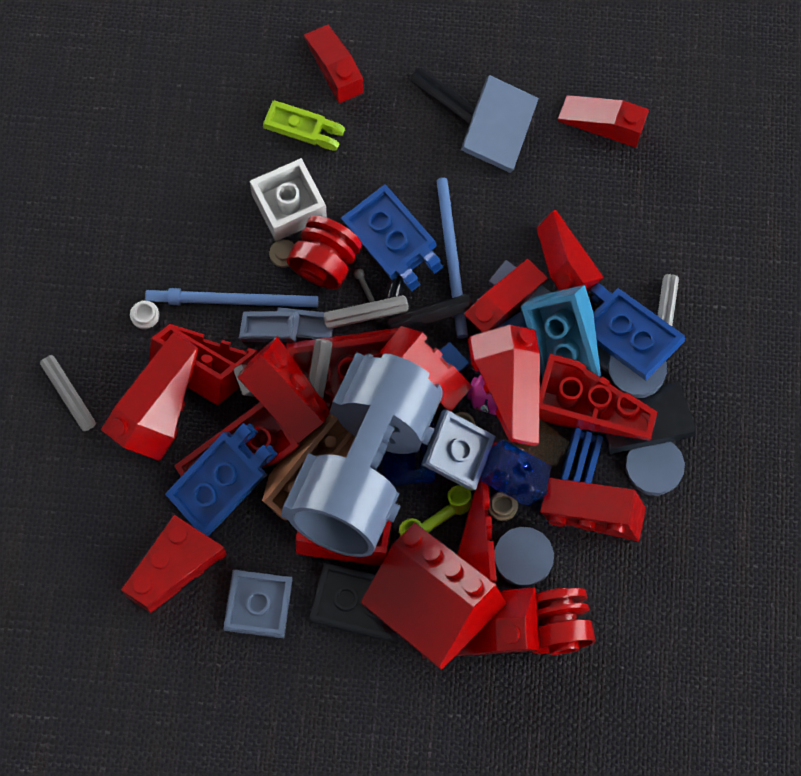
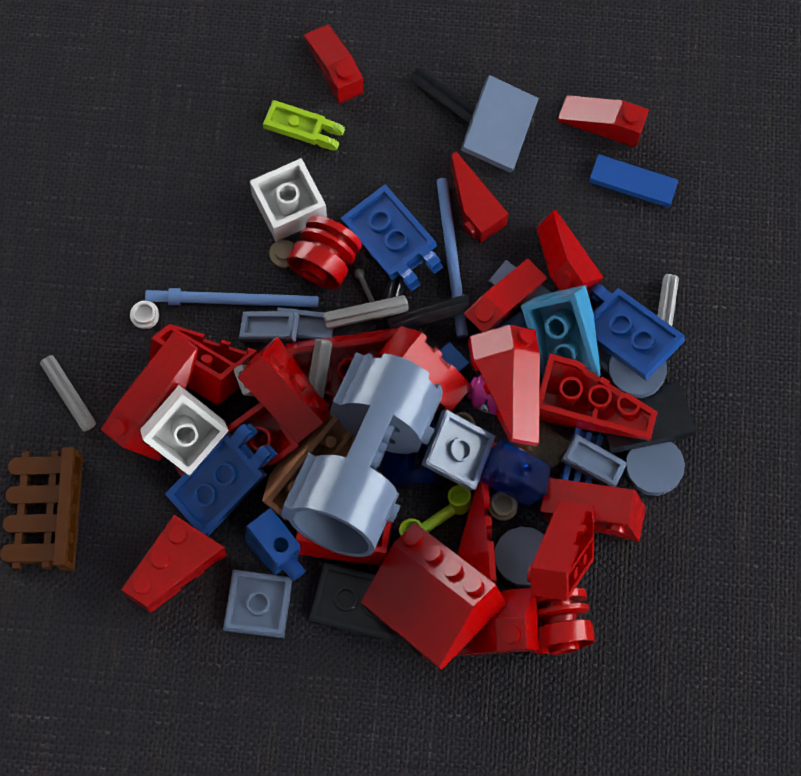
none -> reddish brown fence [0,447,83,571]
none -> white brick [140,385,229,476]
none -> blue torso [244,508,307,581]
none -> red slope [451,152,509,244]
none -> red wedge [527,500,594,601]
none -> sand blue tile [561,434,627,487]
none -> blue tile [589,154,678,208]

